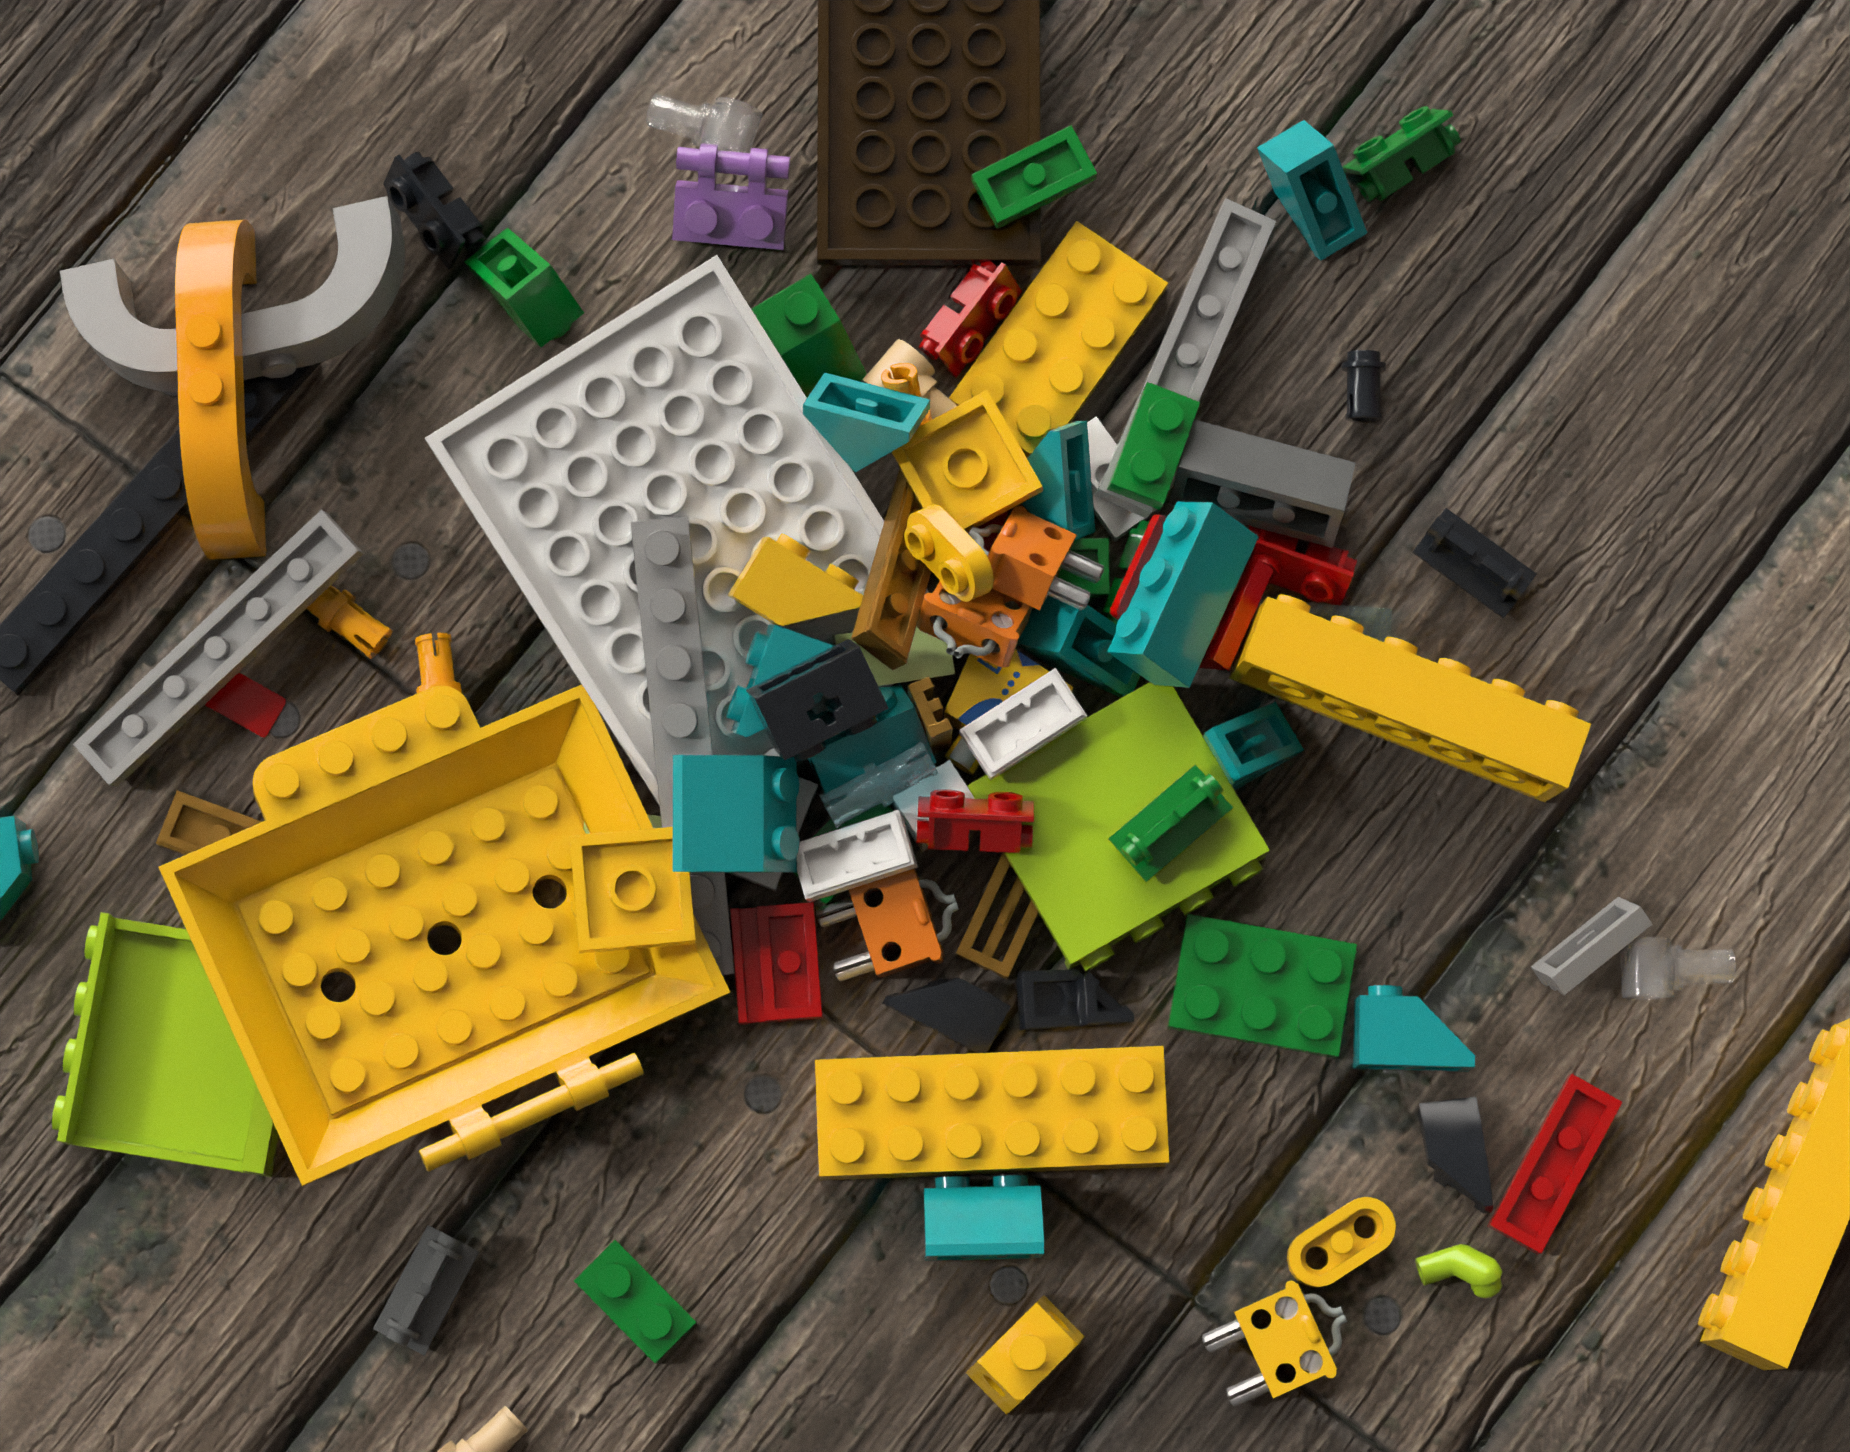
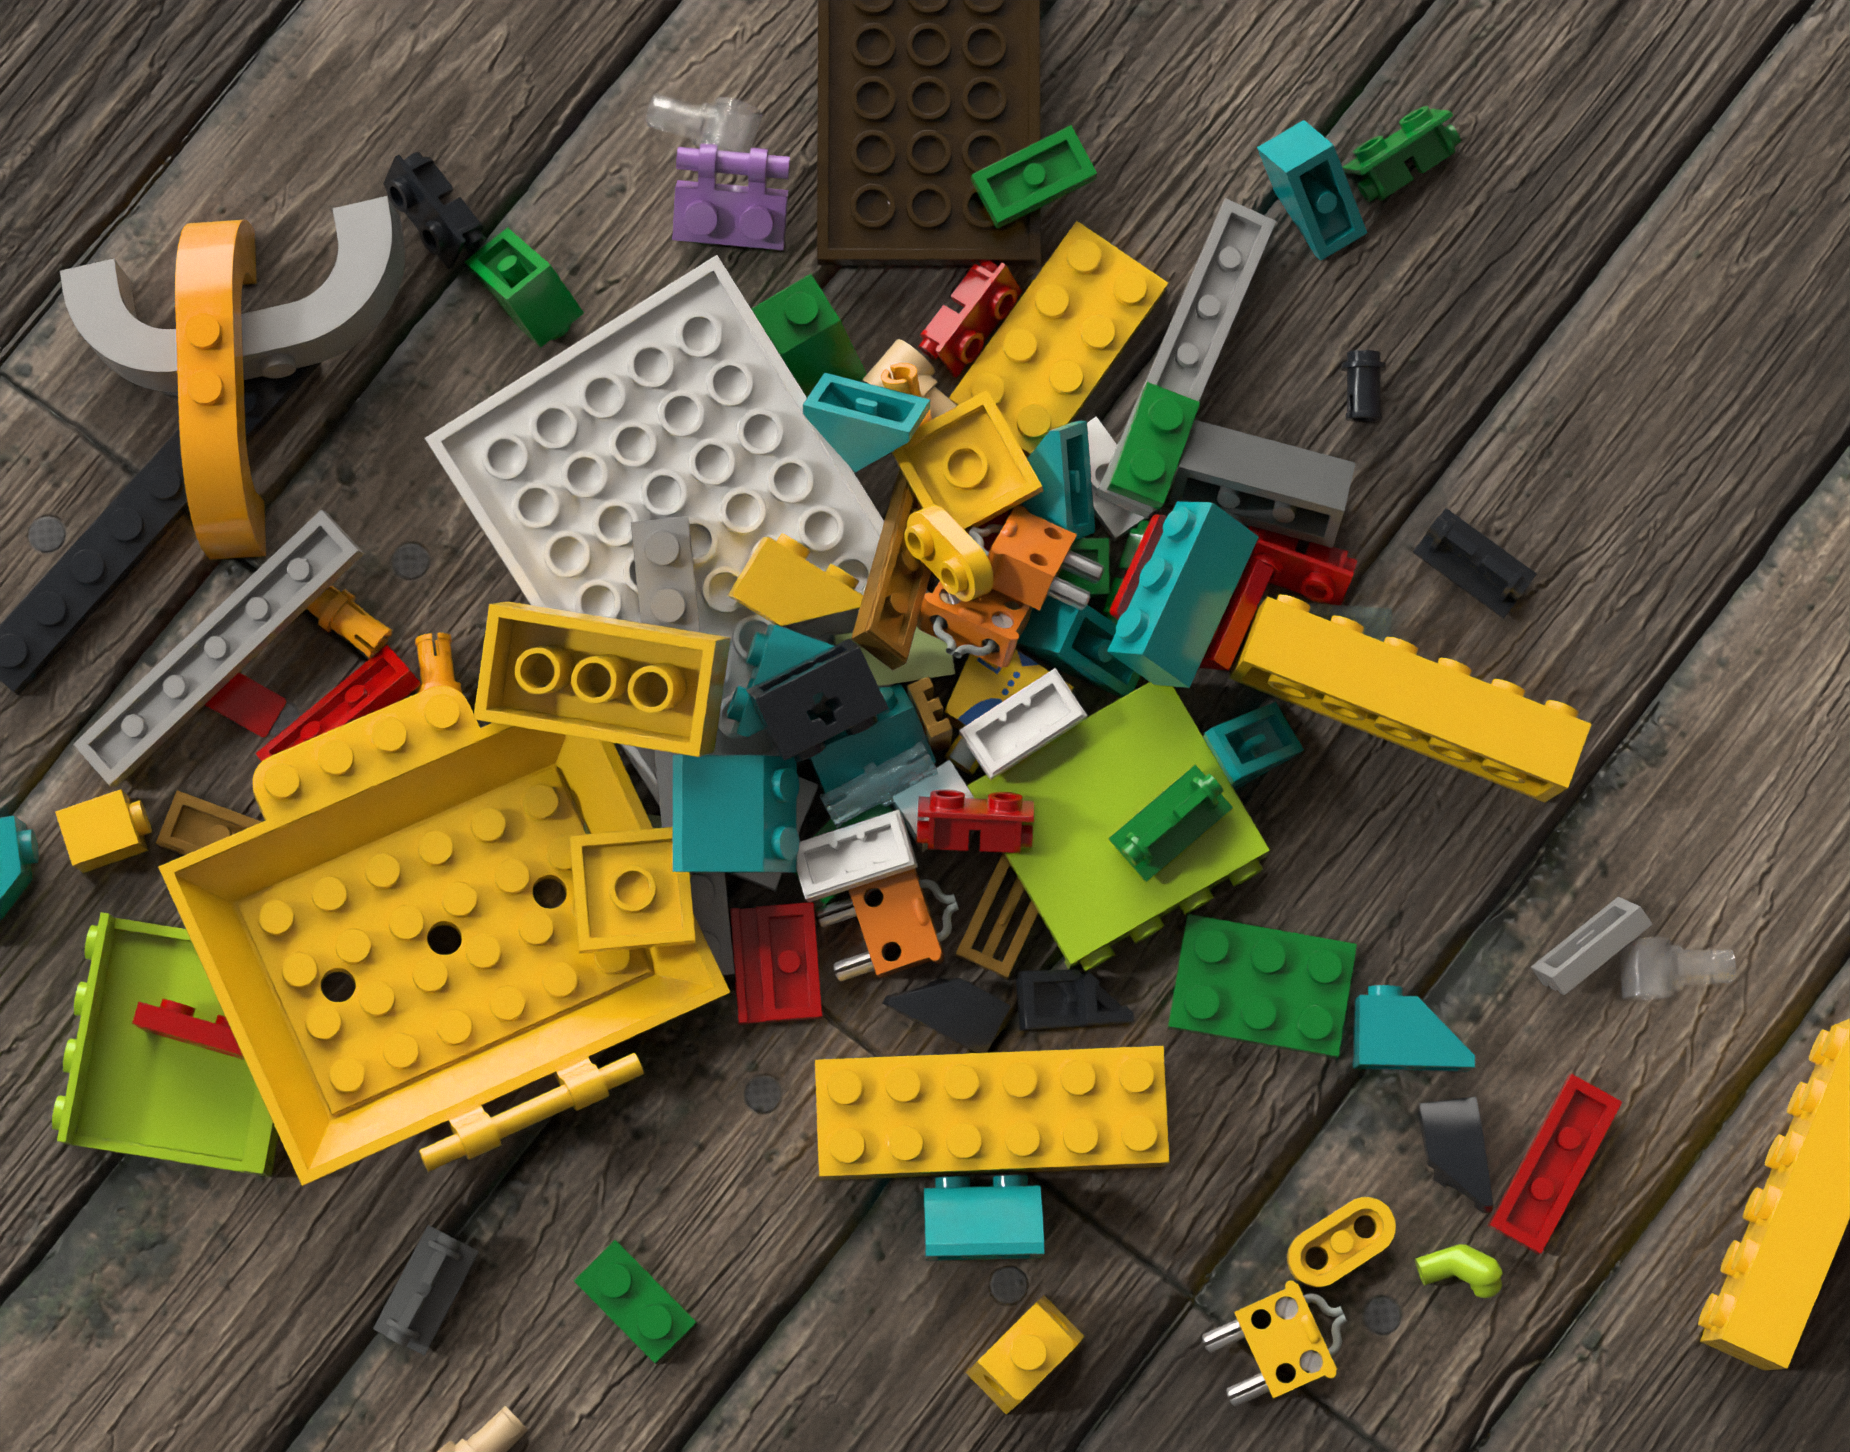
none -> yellow brick [55,789,152,873]
none -> red plate [132,999,245,1060]
none -> red plate [255,645,421,761]
none -> yellow brick [473,601,731,757]

